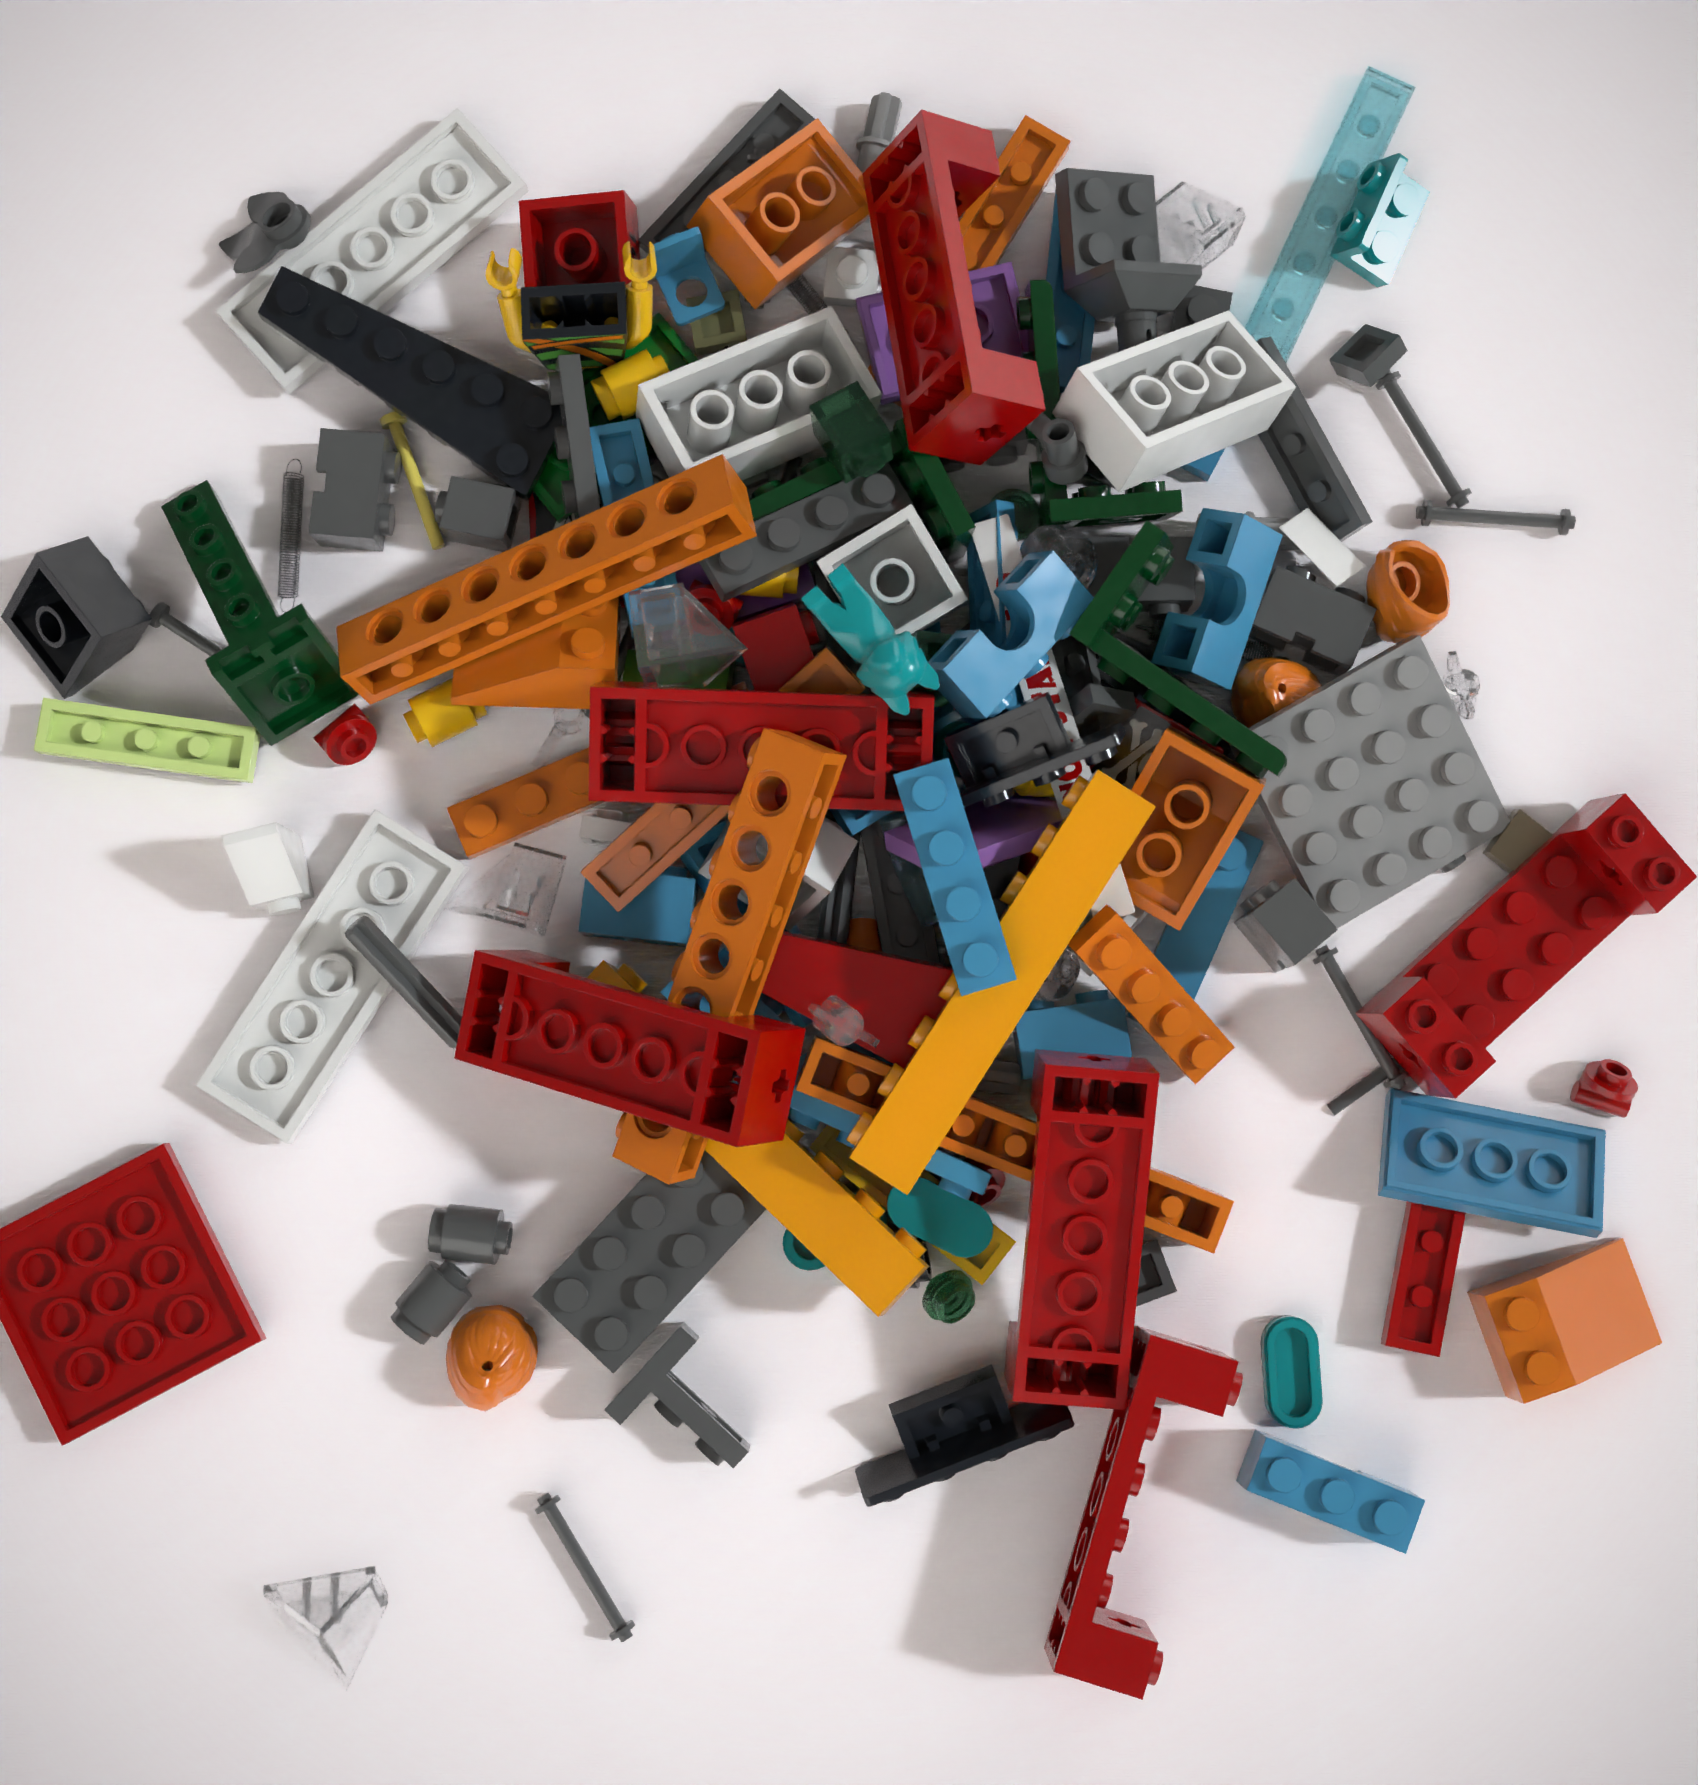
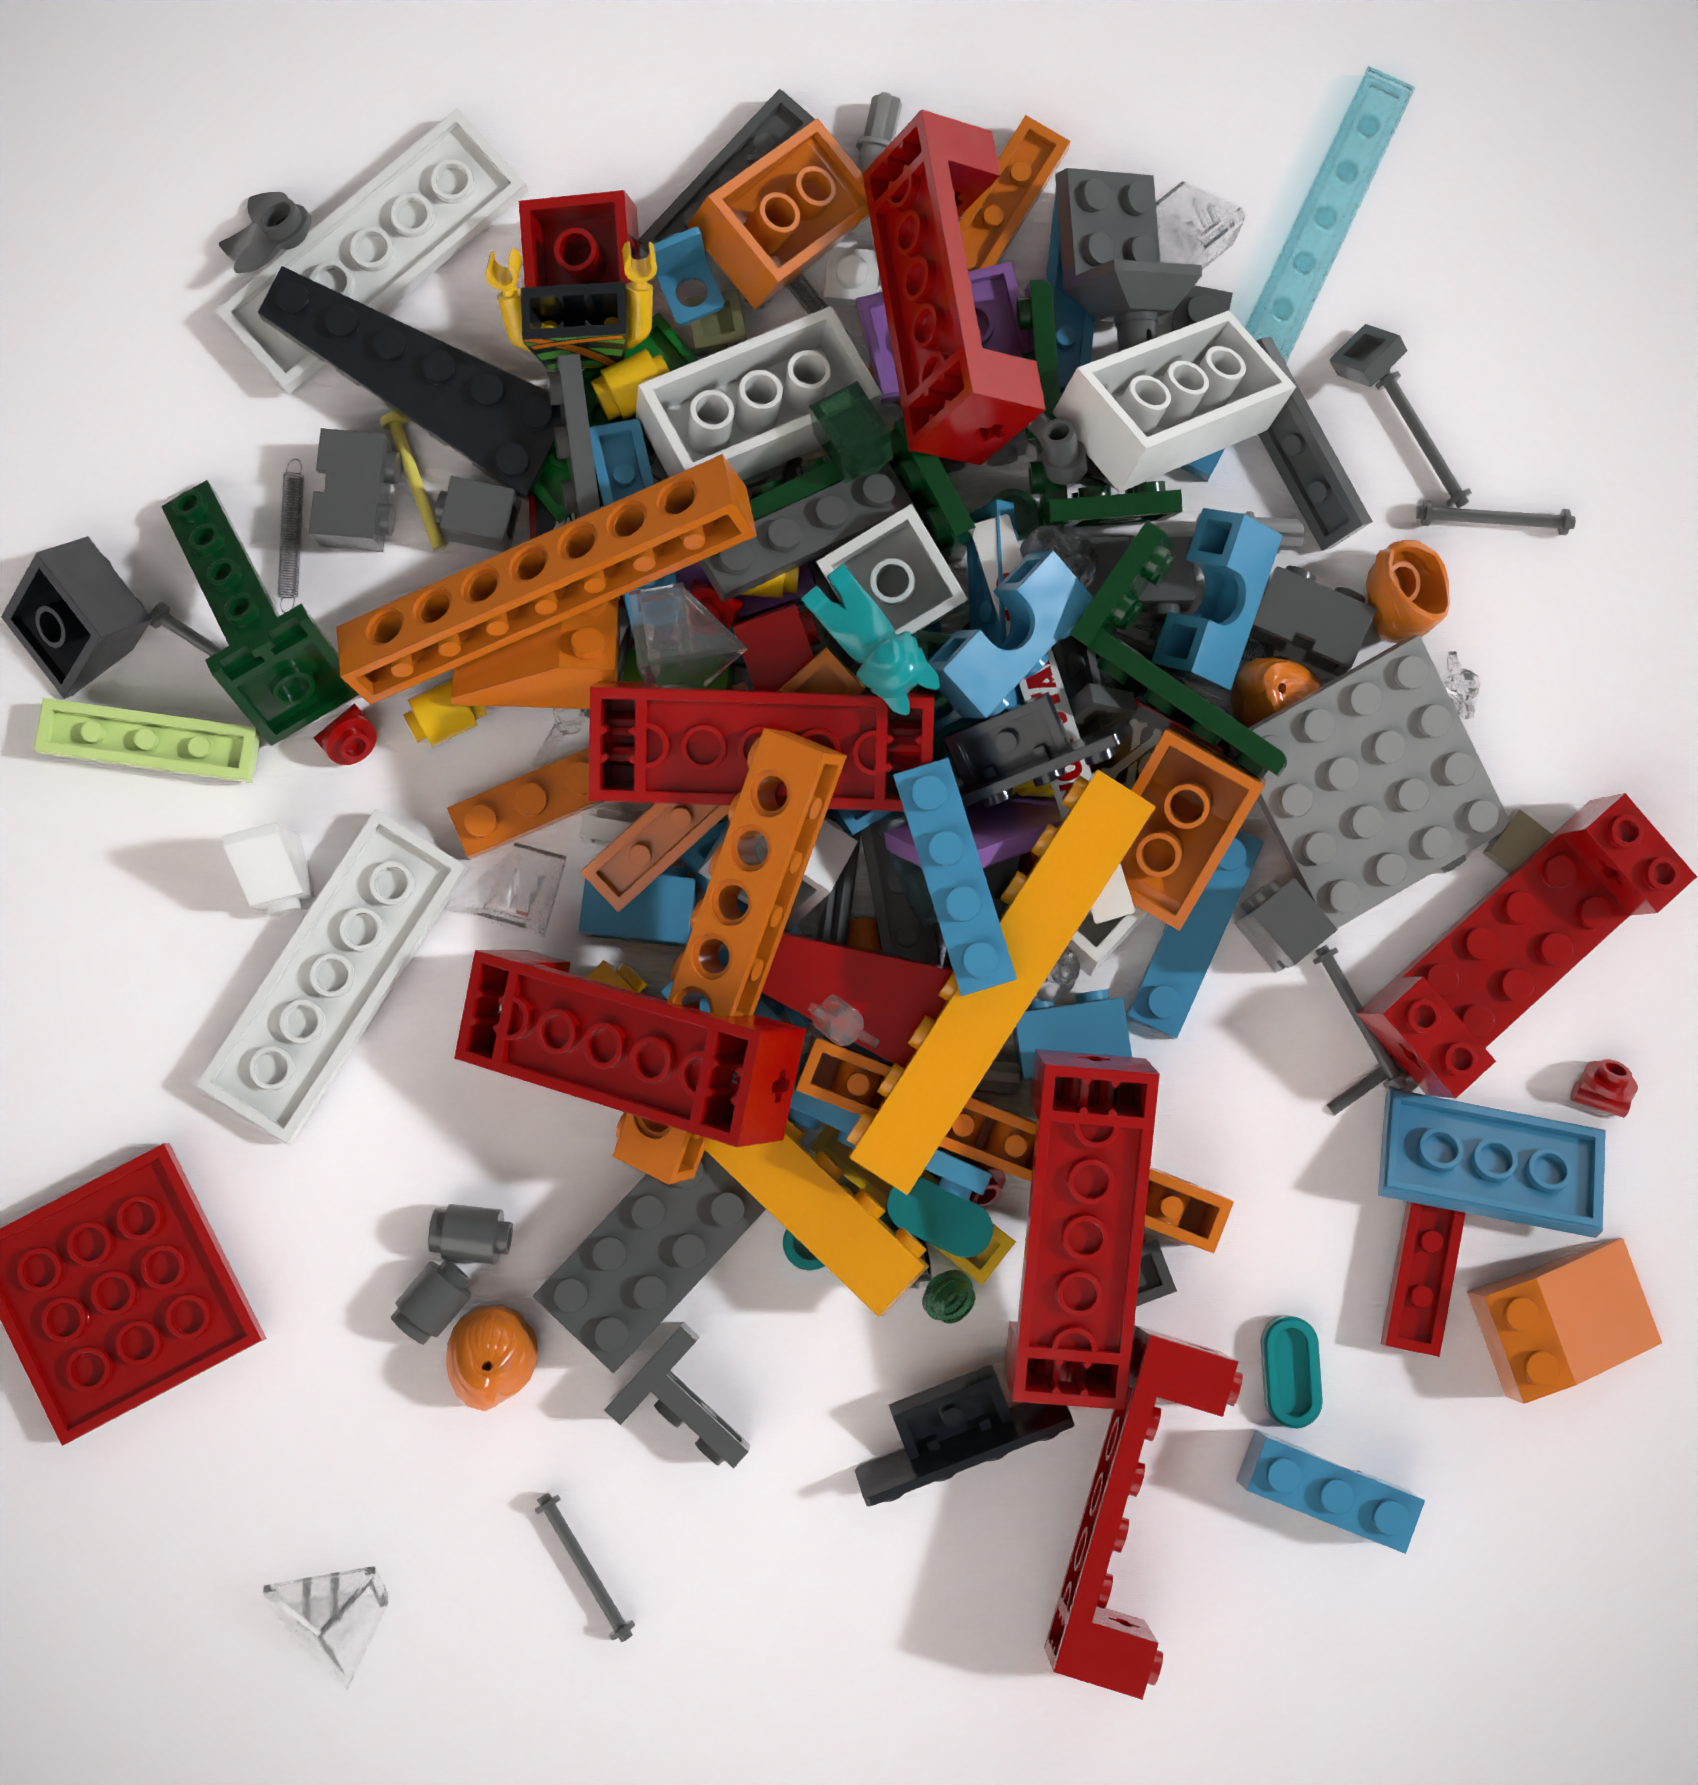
dark grey axle [345,916,462,1049] -> none
orange plate [1068,904,1235,1085] -> none
white sticker [1279,508,1366,587] -> none
bracket [1330,153,1430,288] -> none

